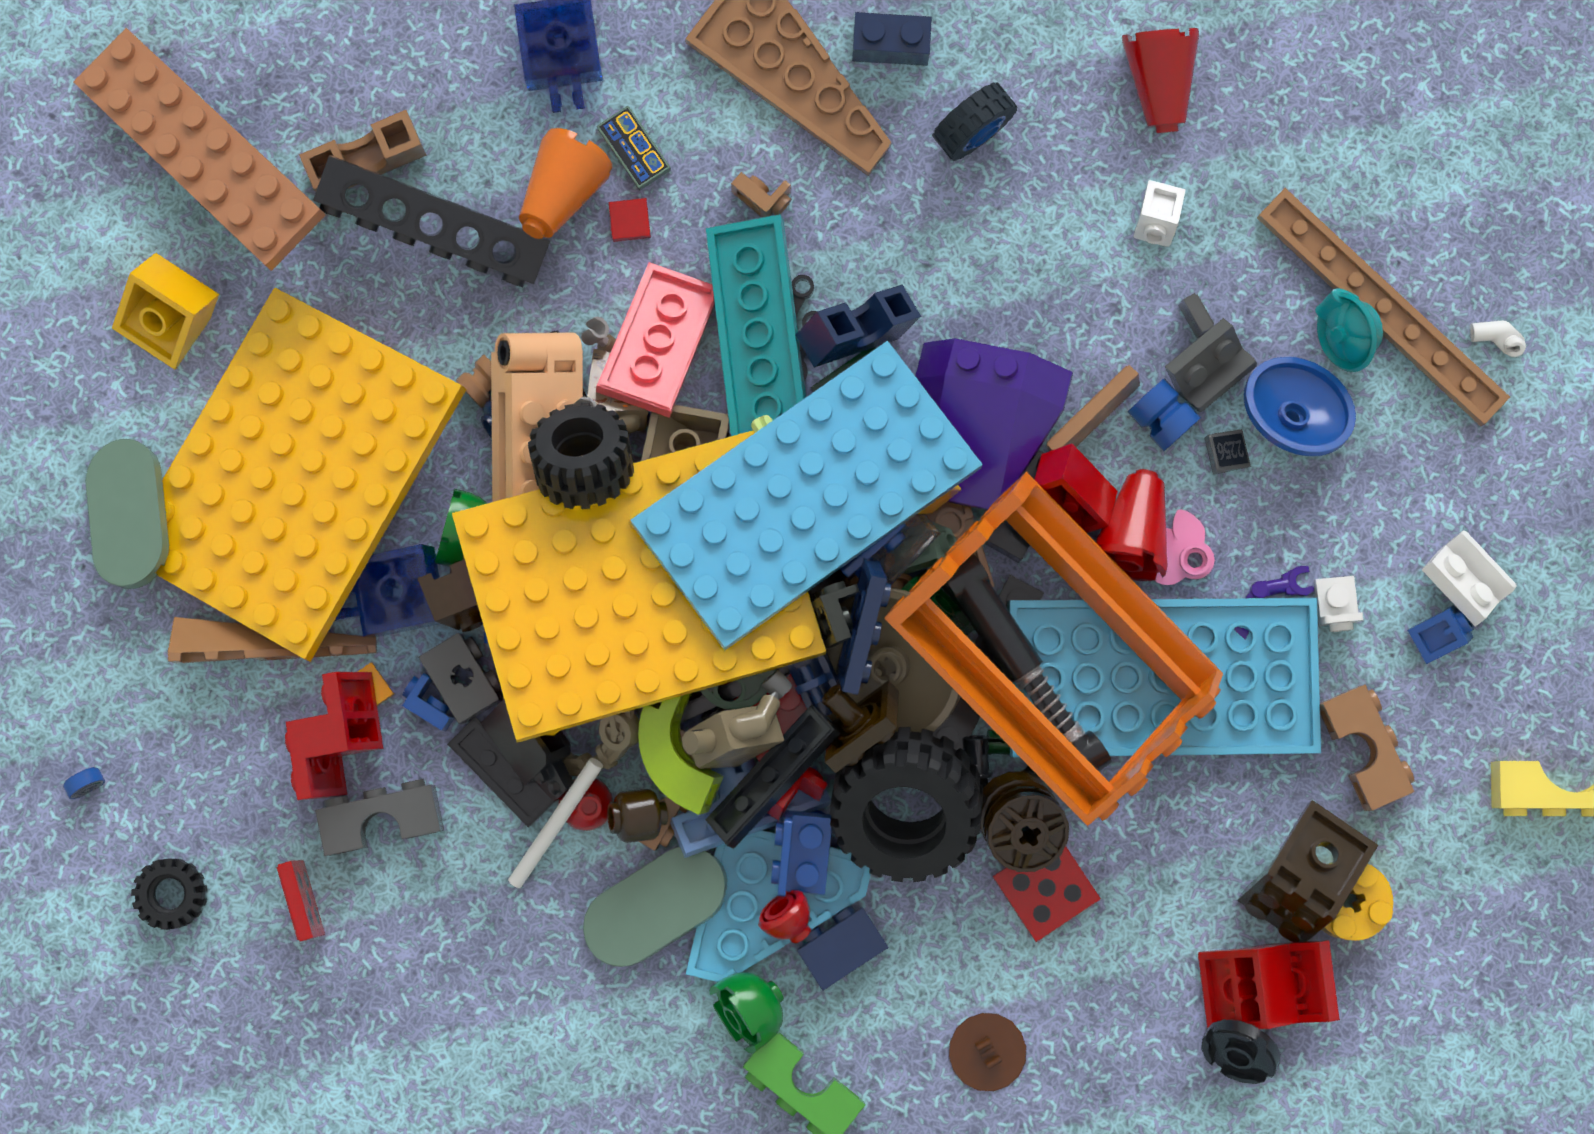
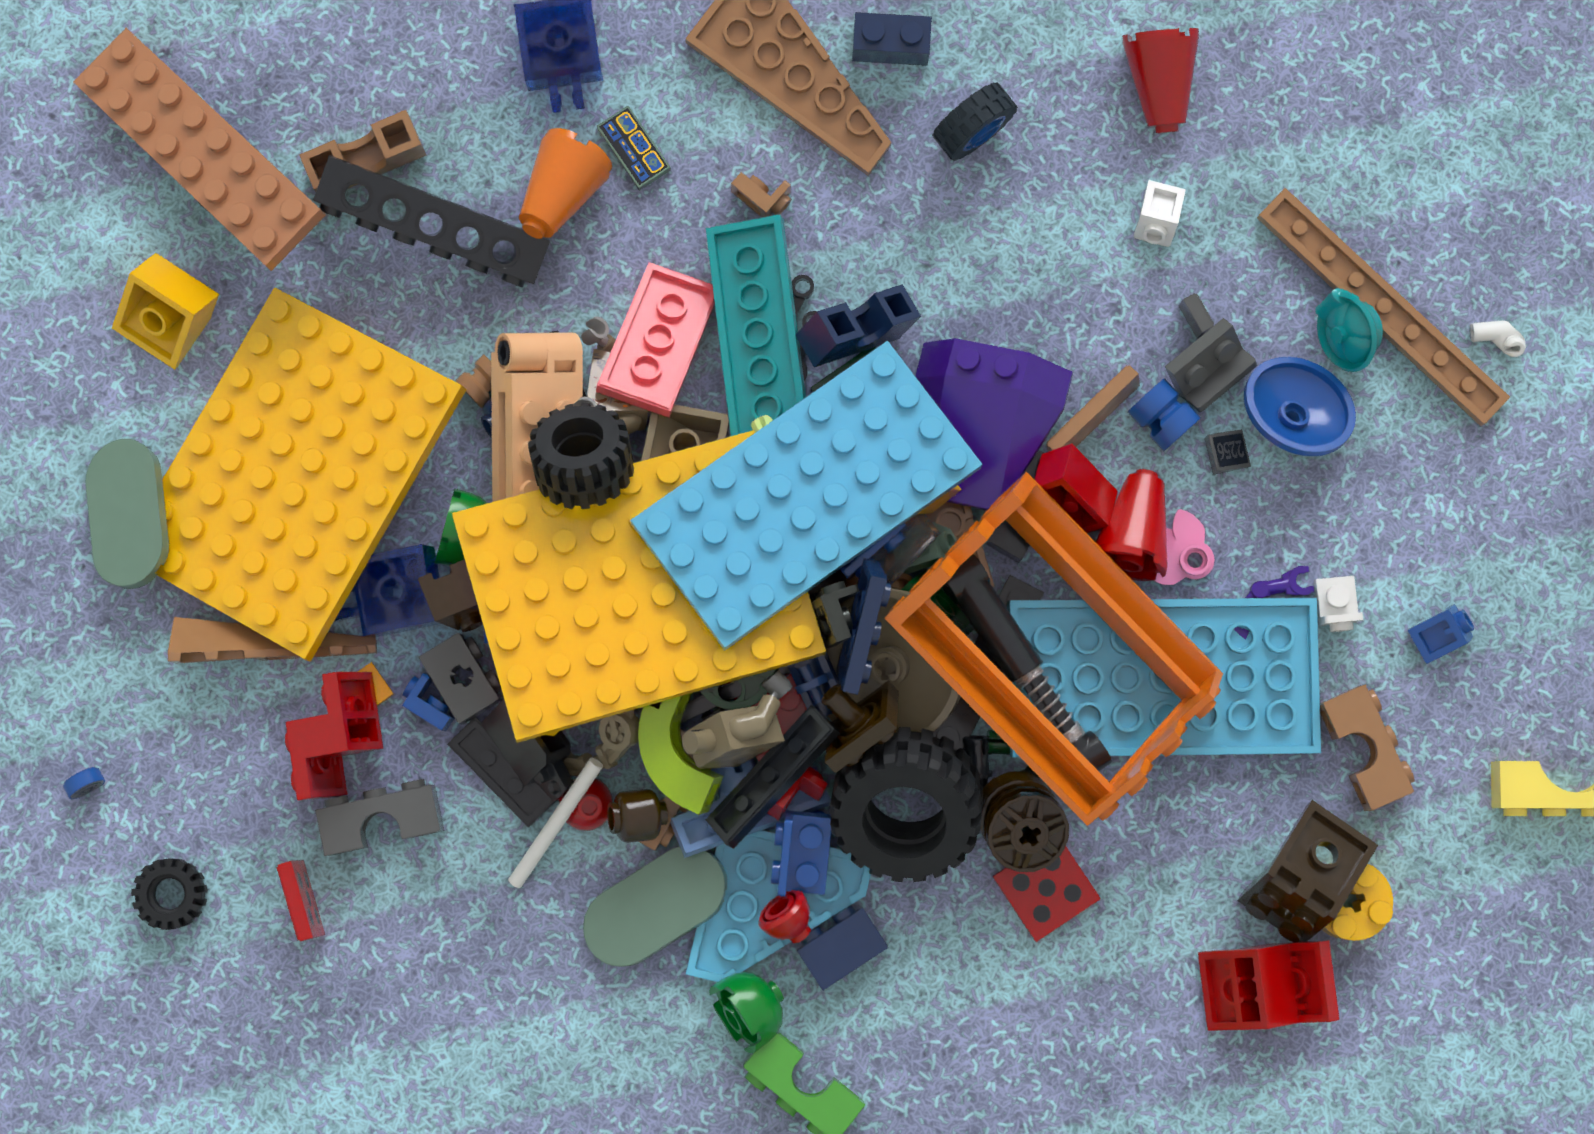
red tile [608,198,651,242] -> none
reddish brown piece [949,1013,1026,1091] -> none
black tile [1201,1019,1281,1084] -> none
white bracket [1422,531,1517,627] -> none

